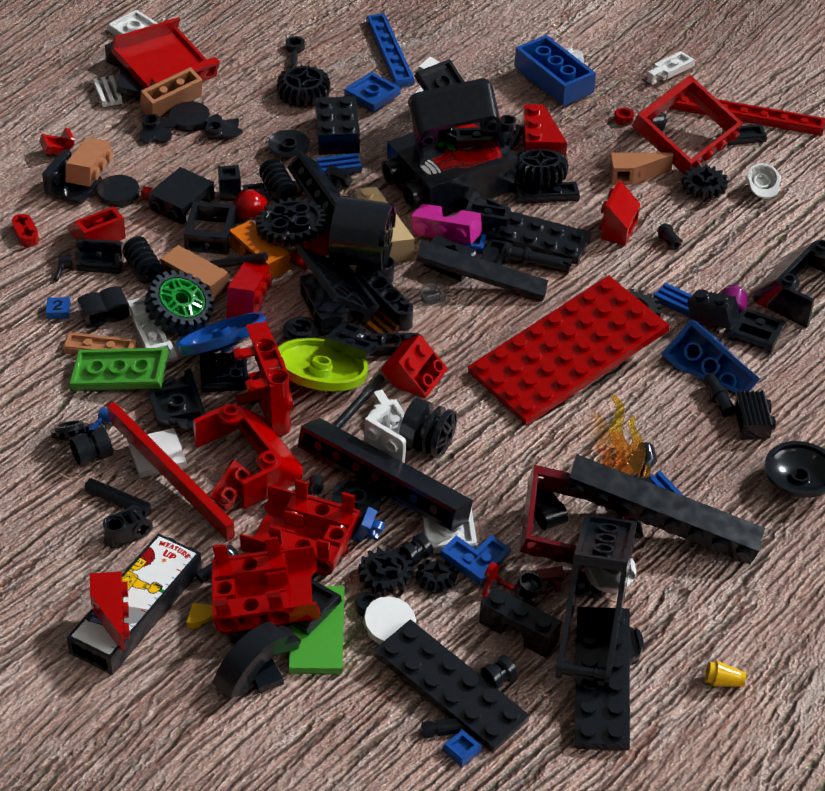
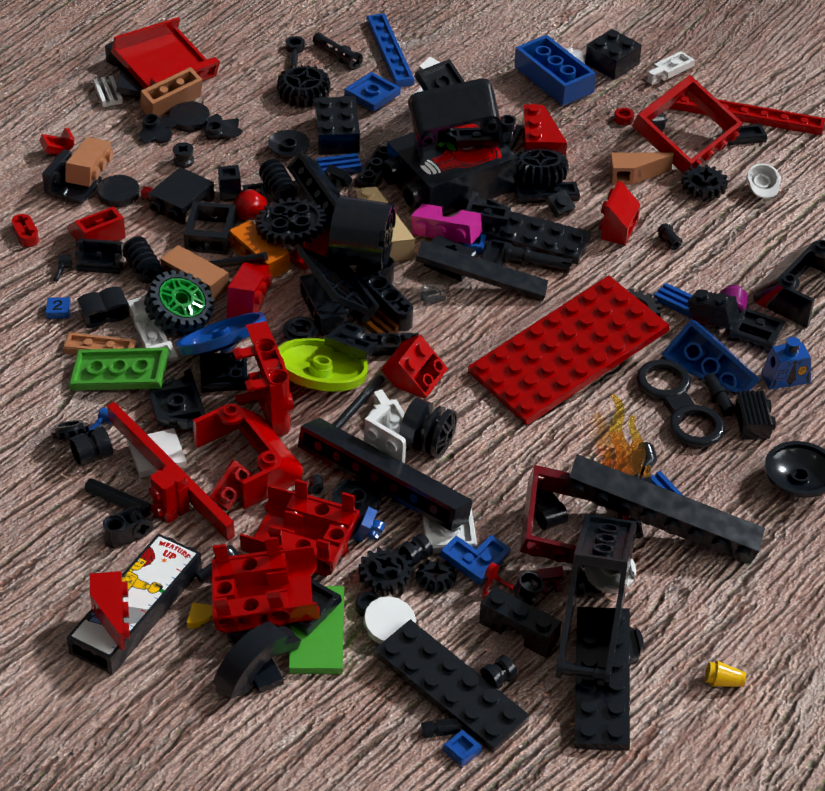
white tile [107,10,157,36] -> none
none -> red brick [149,463,190,523]
none -> black wheel [173,142,194,168]
none -> black pin [312,32,363,69]
none -> black tile [355,145,387,188]
none -> black plate [545,189,576,218]
none -> black brick [585,29,642,80]
none -> black bar [636,359,725,448]
none -> blue torso [761,337,811,390]

